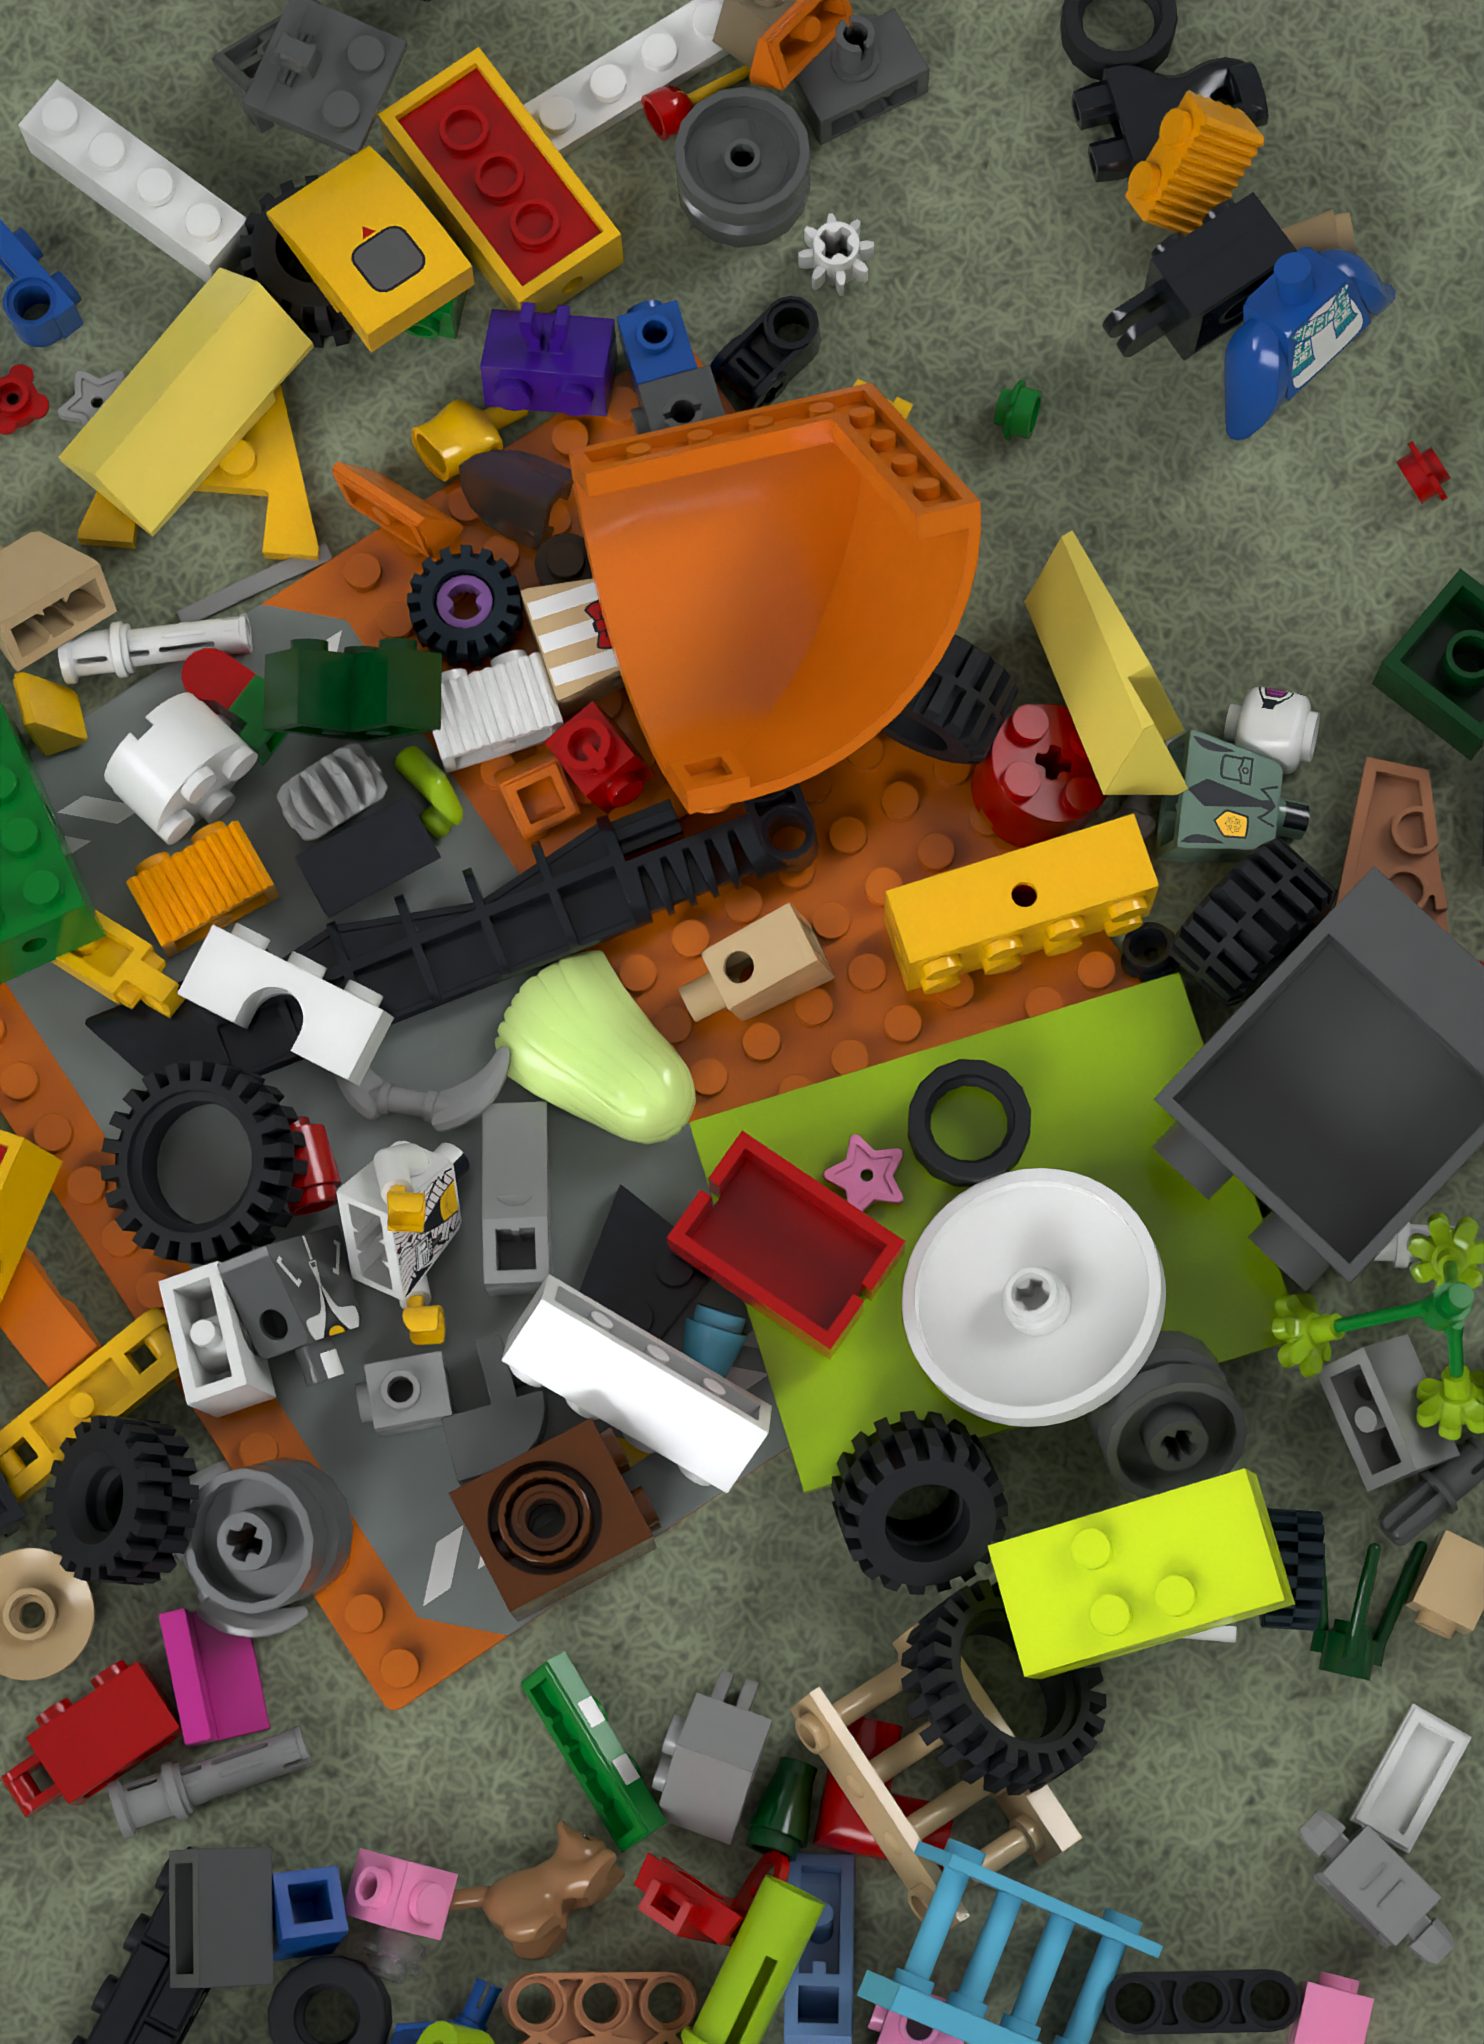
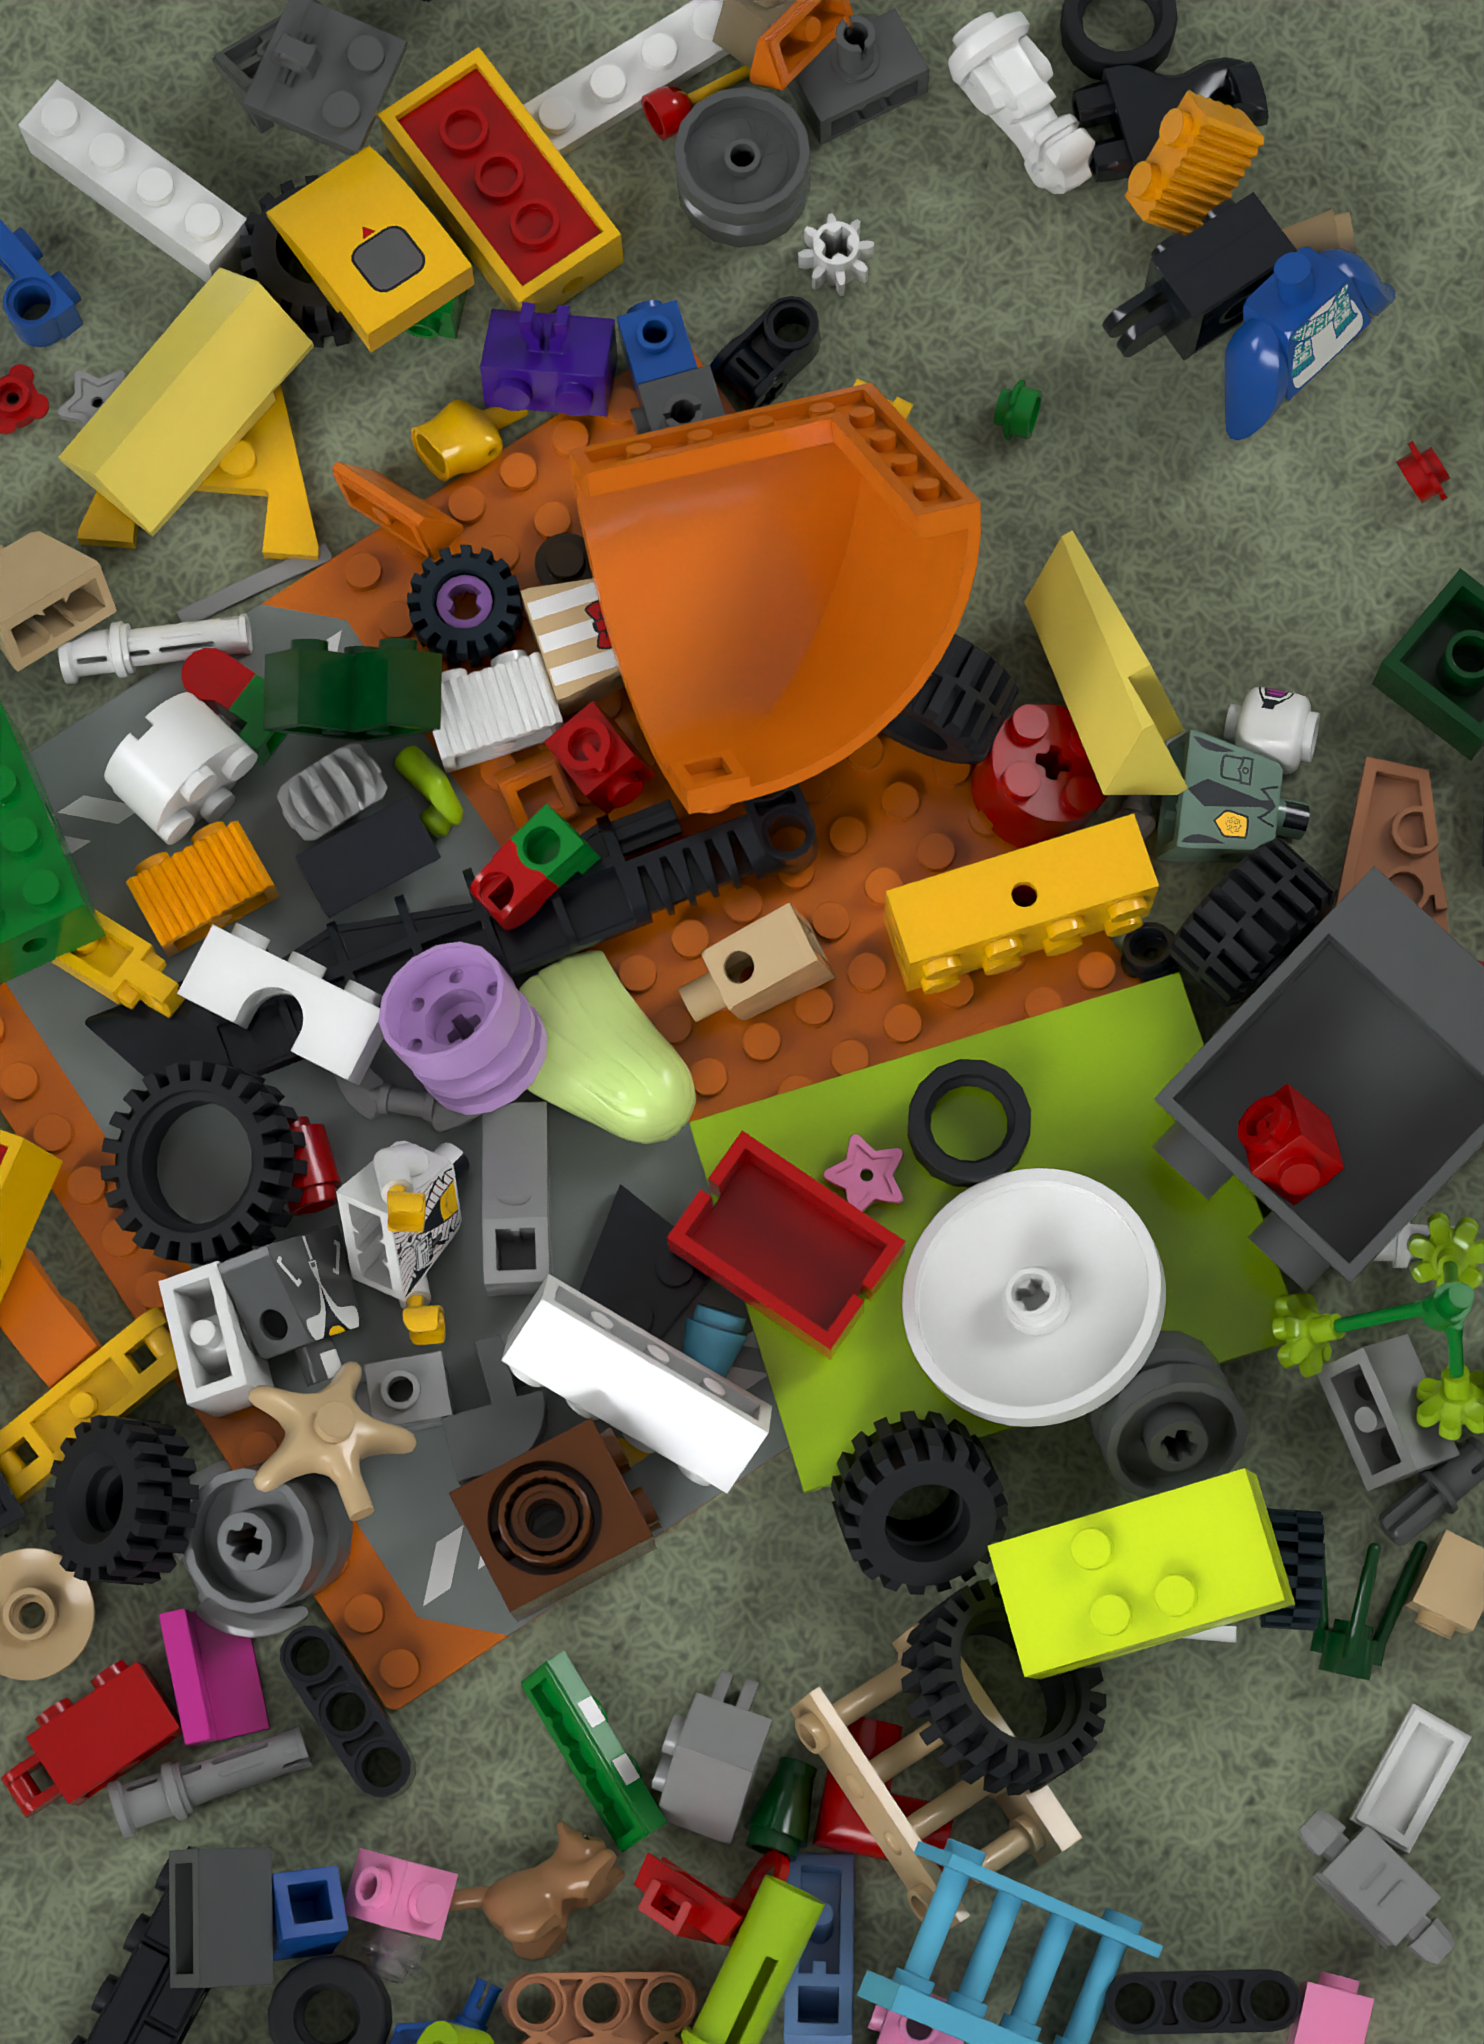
yellow slope [13,671,88,756] -> none
clear smoke brick [459,450,573,551] -> none
none -> tan animal [248,1361,417,1521]
none -> black beam [280,1626,416,1798]
none -> lavender wheel [379,942,548,1115]
none -> leg [470,803,601,930]
none -> white animal [948,11,1095,194]
none -> red brick [1238,1083,1345,1206]

